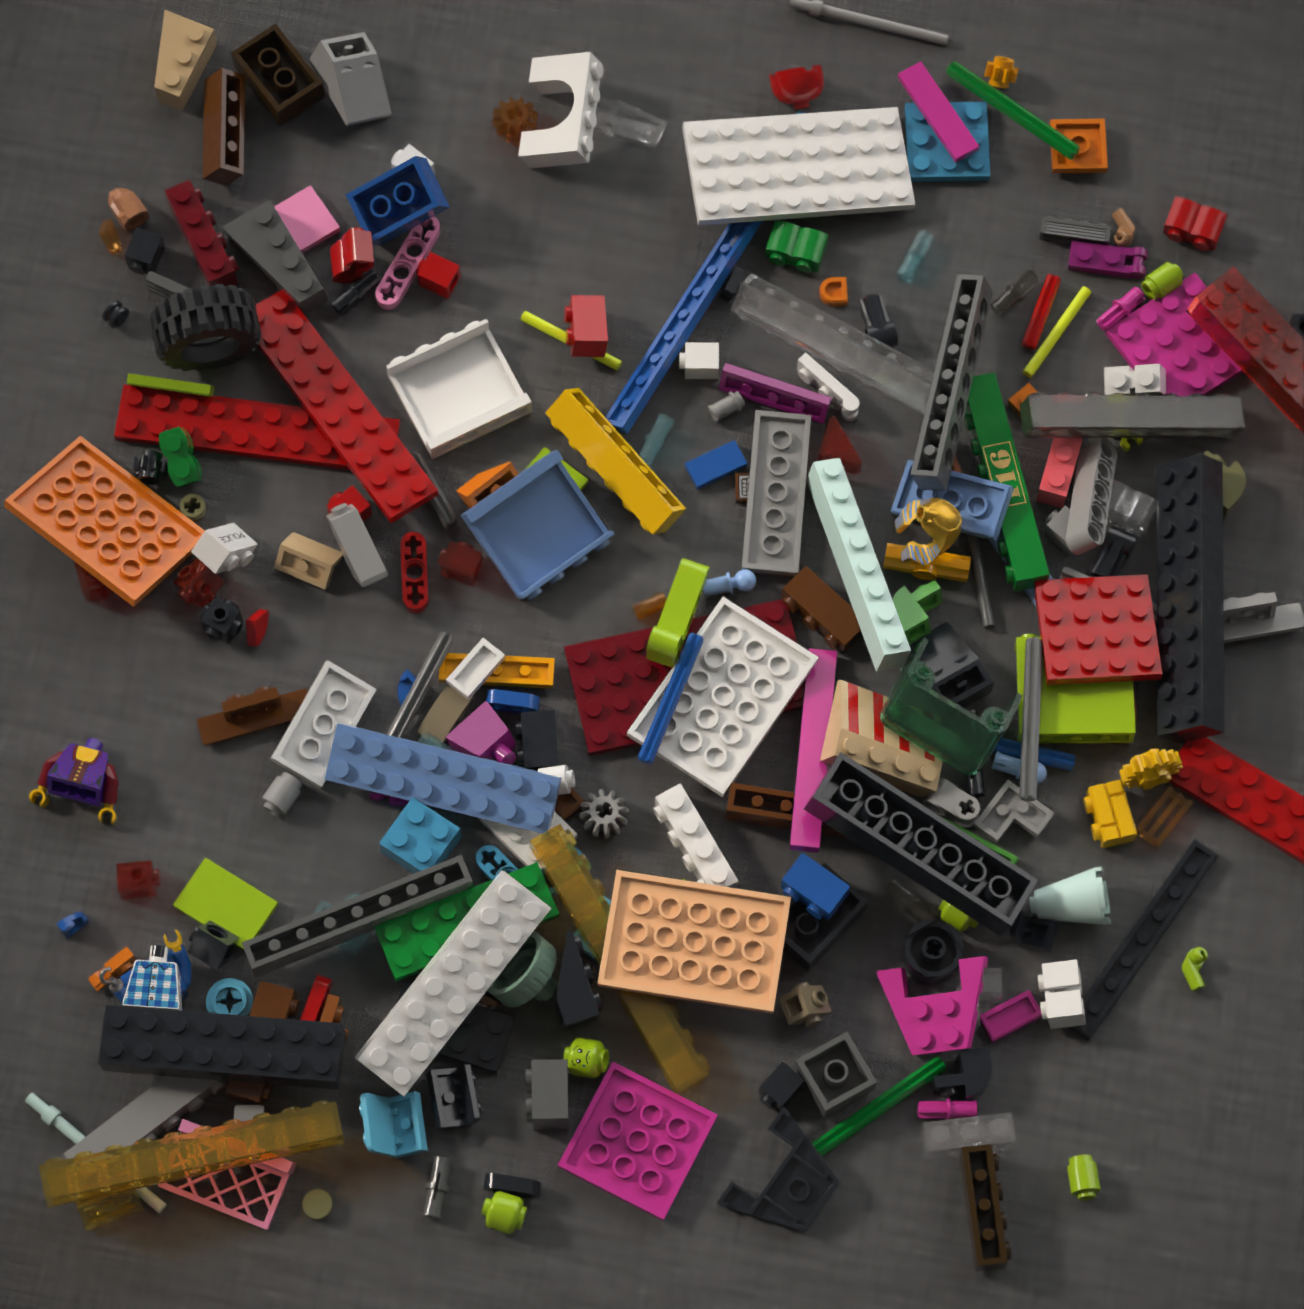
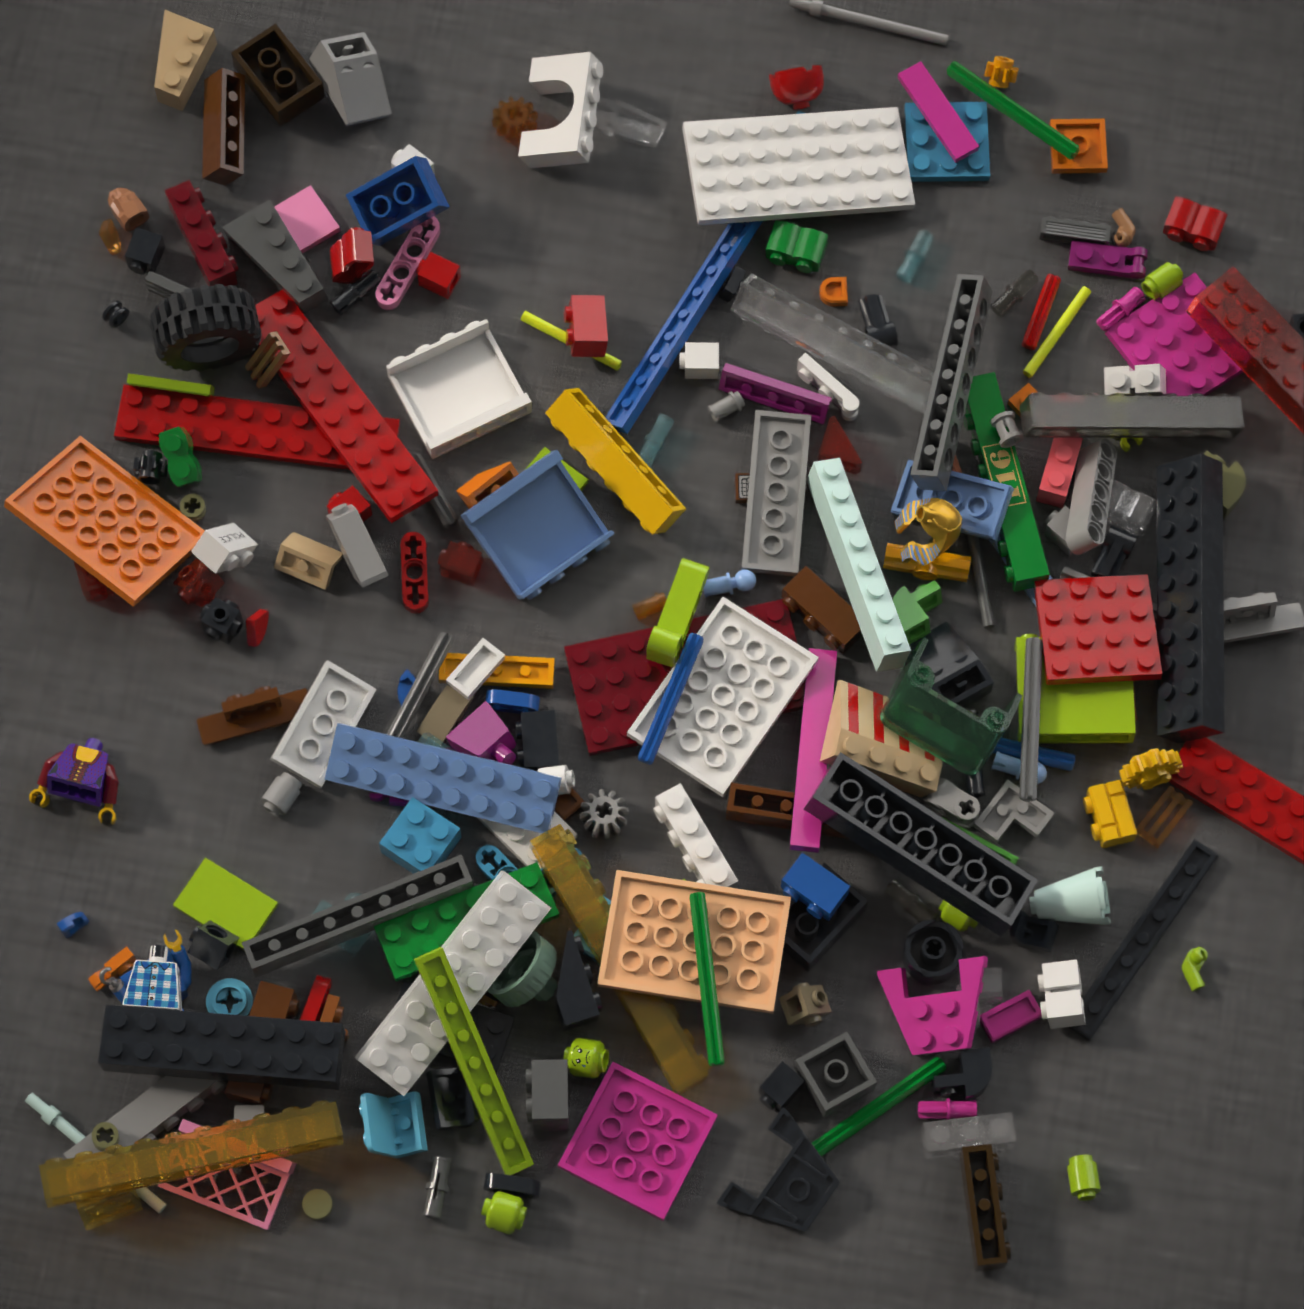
clear red brick [116,860,161,899] -> none
blue tile [684,440,747,490] -> none
none -> olive bush [92,1122,119,1152]
none -> medium nougat tile [245,331,291,388]
none -> lime plate [414,947,534,1175]
none -> green axle [689,892,725,1067]
none -> light grey bush [990,411,1024,448]

